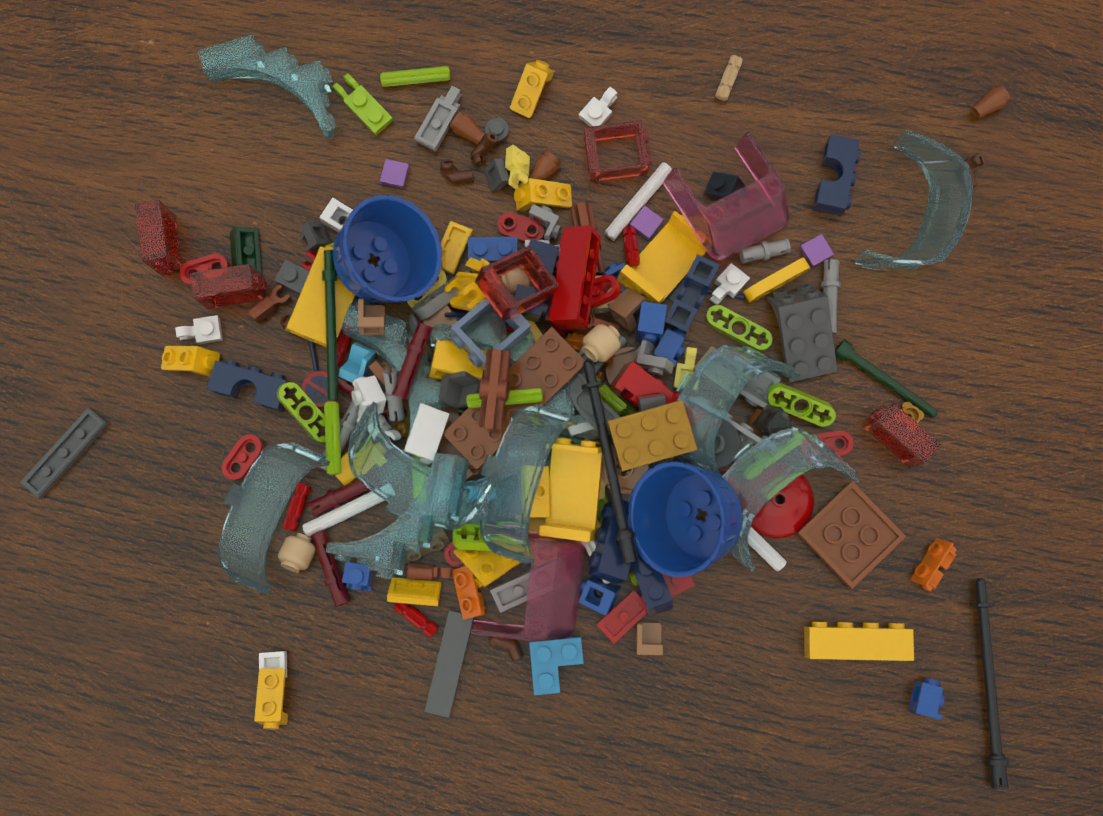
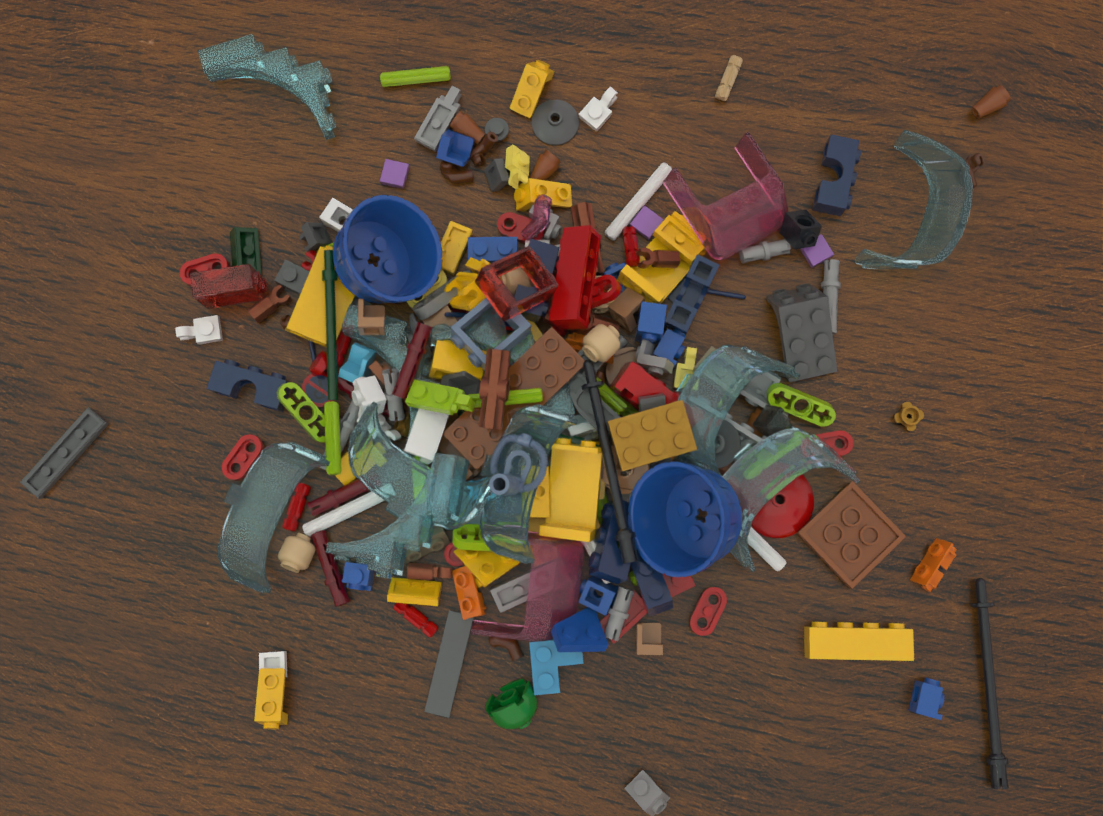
clear red window [135,200,182,276] -> none
yellow bracket [161,346,220,377] -> none
lime hinge [333,73,394,136] -> none
clear red window [584,120,652,182] -> none
black bracket [704,172,746,208] -> none
lime beam [705,305,772,352] -> none
white plate [710,263,750,305] -> none
yellow beam [743,258,811,303] -> none
dark green piece [835,339,938,418] -> none
clear red window [865,403,941,468] -> none
none -> red tile [309,351,327,376]
none -> lime hinge [405,379,476,415]
none -> blue panel [436,129,475,167]
none -> green cylinder [485,679,538,729]
none -> sand blue piece [489,433,547,496]
none -> clear pink arm [521,194,552,240]
none -> dark grey dish [532,100,579,146]
none -> blue wing [551,607,609,652]
none -> light grey pin [604,586,634,641]
none -> light grey bracket [624,770,670,816]
none -> copper bar [636,248,680,269]
none -> yellow plate [653,215,707,265]
none -> red plate [689,587,727,636]
none -> black brick [779,210,822,249]

